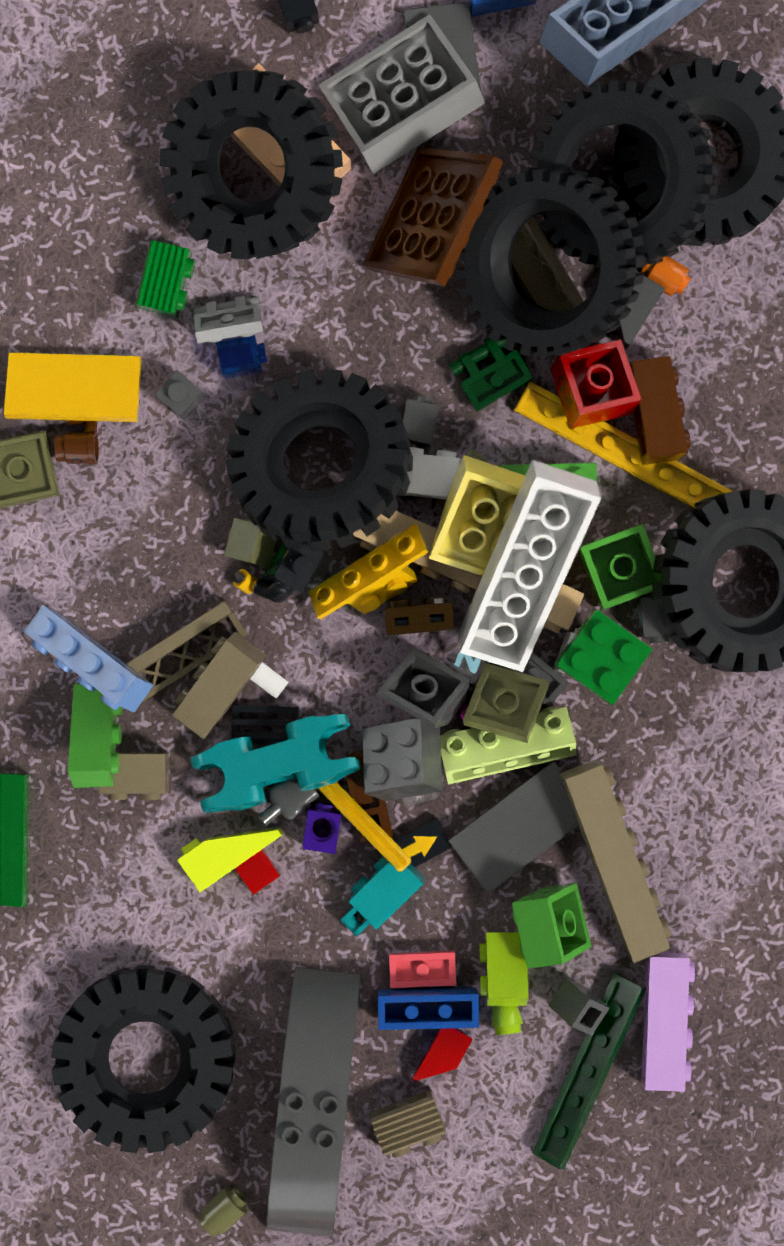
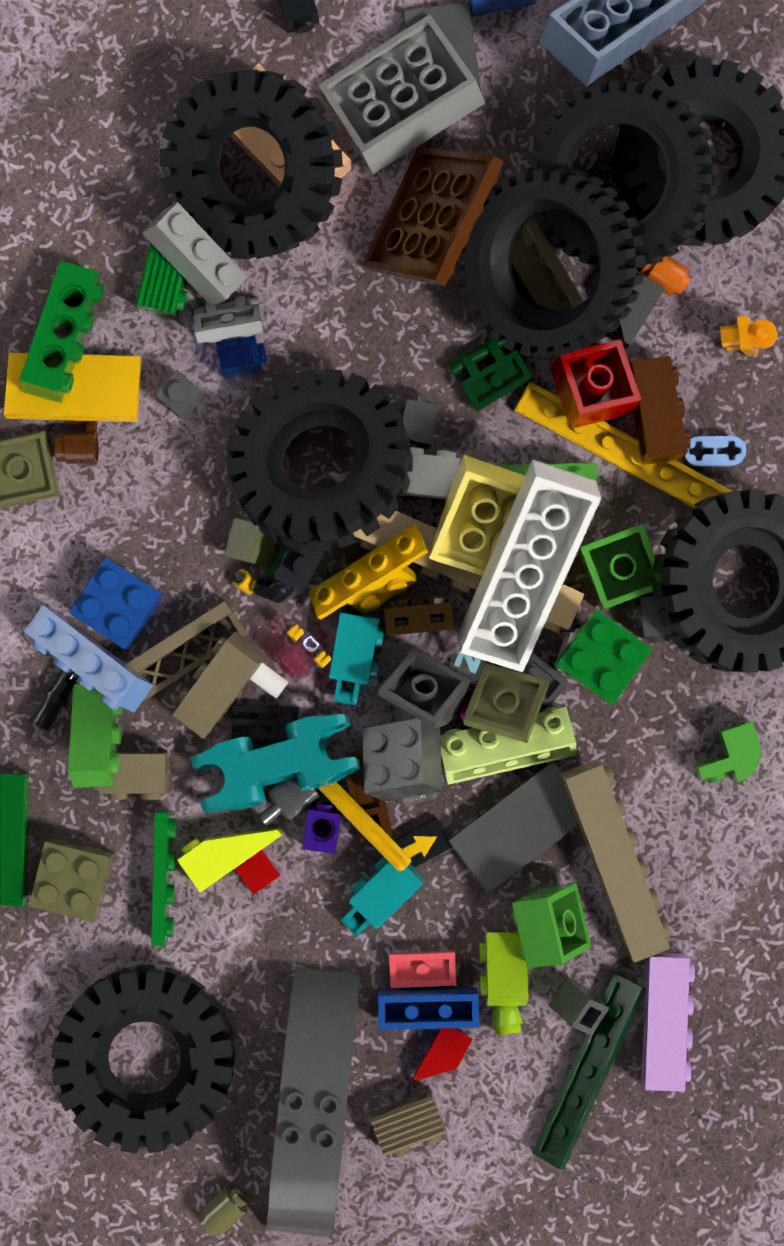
none -> green brick [19,261,104,403]
none -> olive brick [29,838,115,922]
none -> black pin [30,669,79,731]
none -> blue brick [69,557,166,650]
none -> light grey brick [142,202,247,306]
none -> green plate [151,810,177,946]
none -> clear pink piece [274,624,331,683]
none -> teal brick [329,613,385,706]
none -> light blue beam [683,436,747,467]
none -> bright green brick [693,720,761,783]
none -> light orange hips [720,315,778,357]

